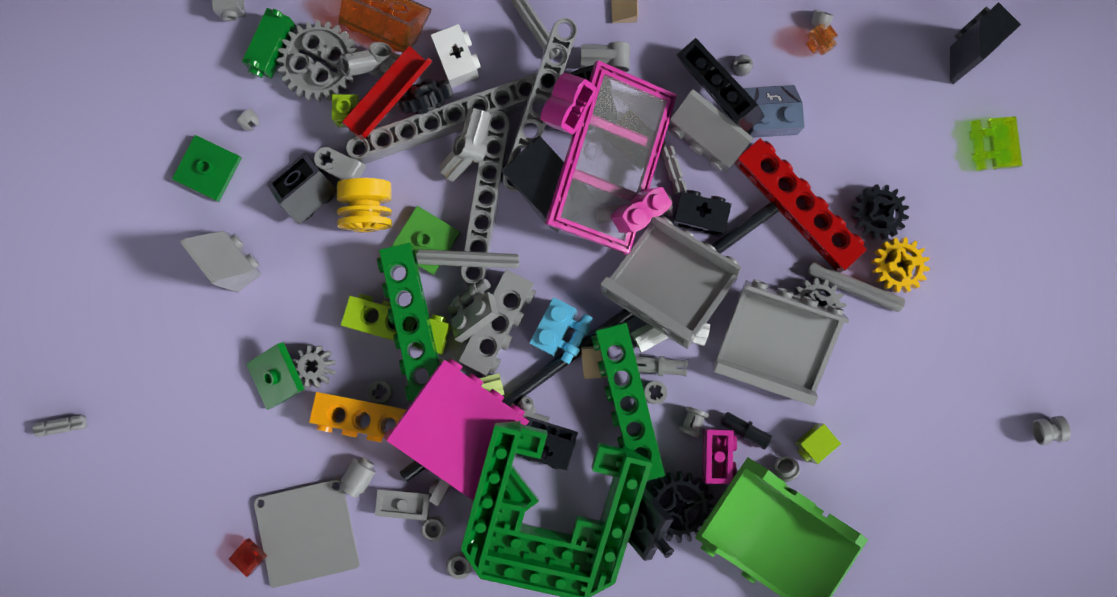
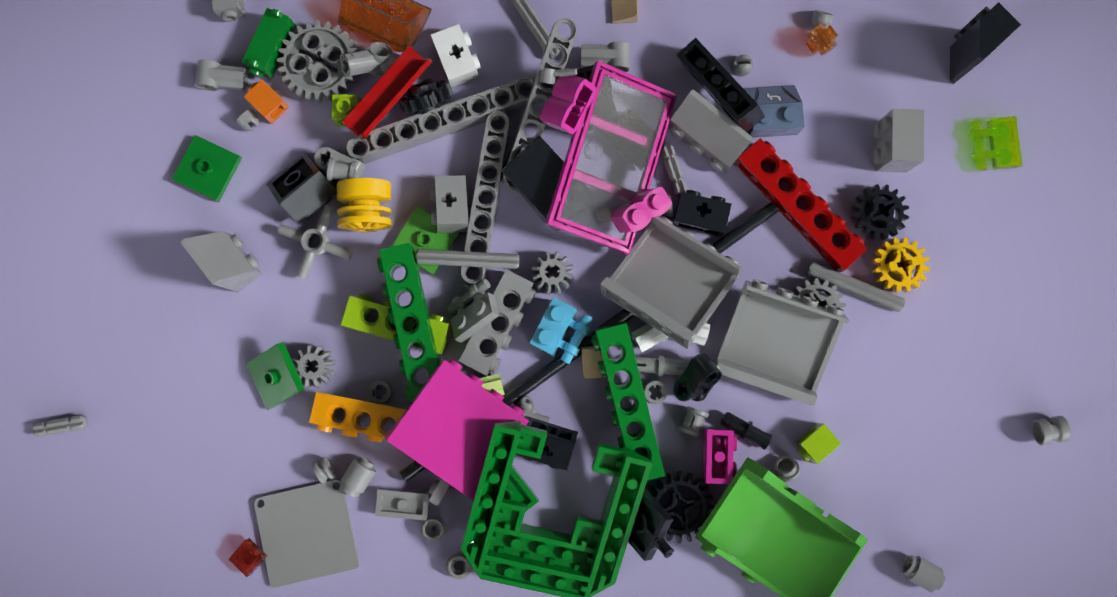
light grey piece [439,108,491,181] -> none
none -> light grey piece [195,59,249,91]
none -> orange brick [244,79,289,124]
none -> light grey bar [278,205,353,279]
none -> light grey bush [313,457,336,484]
none -> light grey bush [327,157,356,181]
none -> light grey brick [430,175,468,233]
none -> light grey gear [531,251,574,295]
none -> light grey hand [540,68,577,85]
none -> black piece [673,353,722,402]
none -> light grey brick [873,109,924,173]
none -> light grey brick [902,555,945,592]

